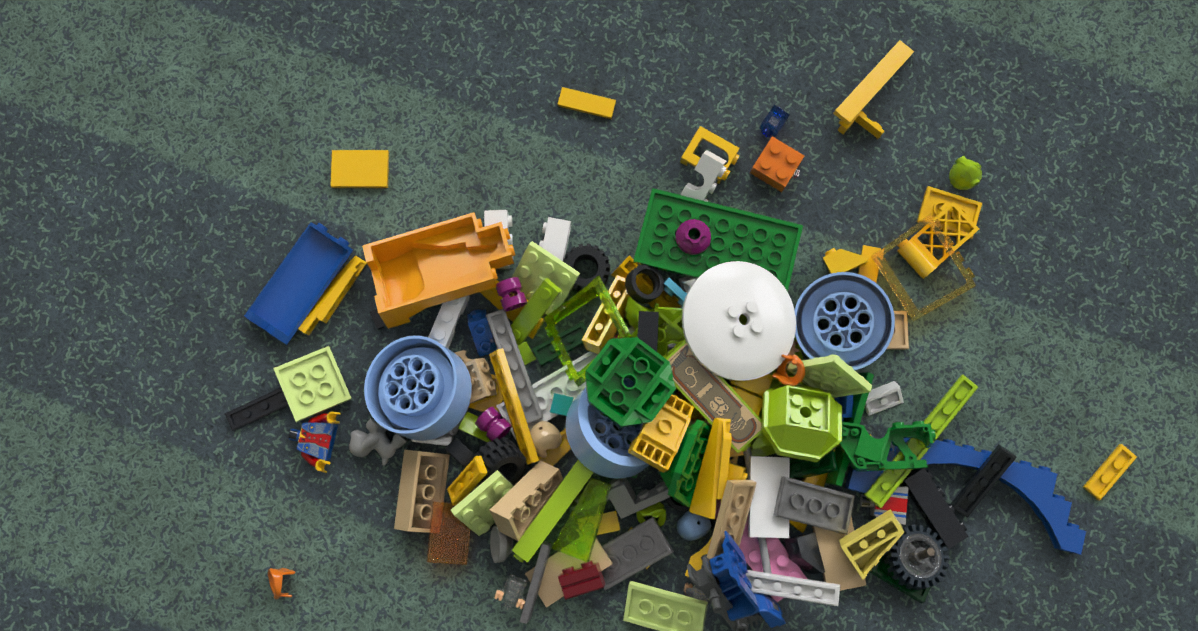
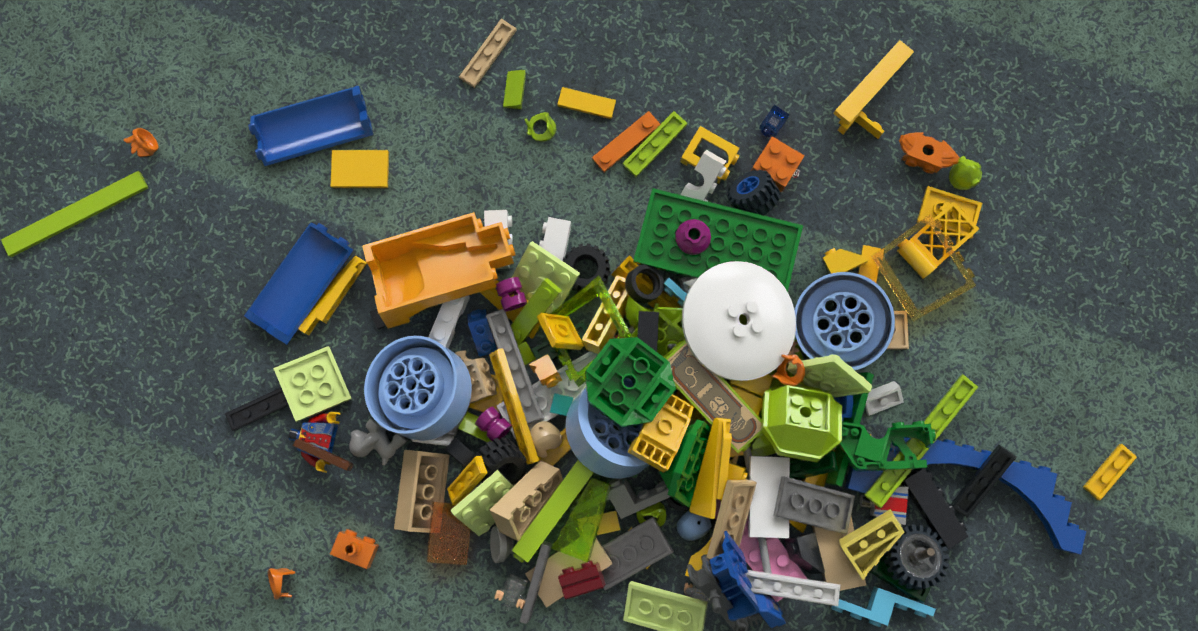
none -> lime tile [1,171,148,257]
none -> orange piece [124,128,159,157]
none -> blue cylinder [248,86,373,166]
none -> reddish brown tile [293,439,354,471]
none -> orange brick [330,529,379,569]
none -> tan tile [459,19,517,88]
none -> lime slope [503,70,526,109]
none -> lime piece [525,112,556,142]
none -> light orange window [529,354,562,388]
none -> yellow tile [537,313,584,350]
none -> orange plate [592,111,660,173]
none -> lime plate [623,111,687,177]
none -> black wheel [727,170,780,216]
none -> medium azure bracket [831,586,936,627]
none -> orange piece [899,132,960,174]

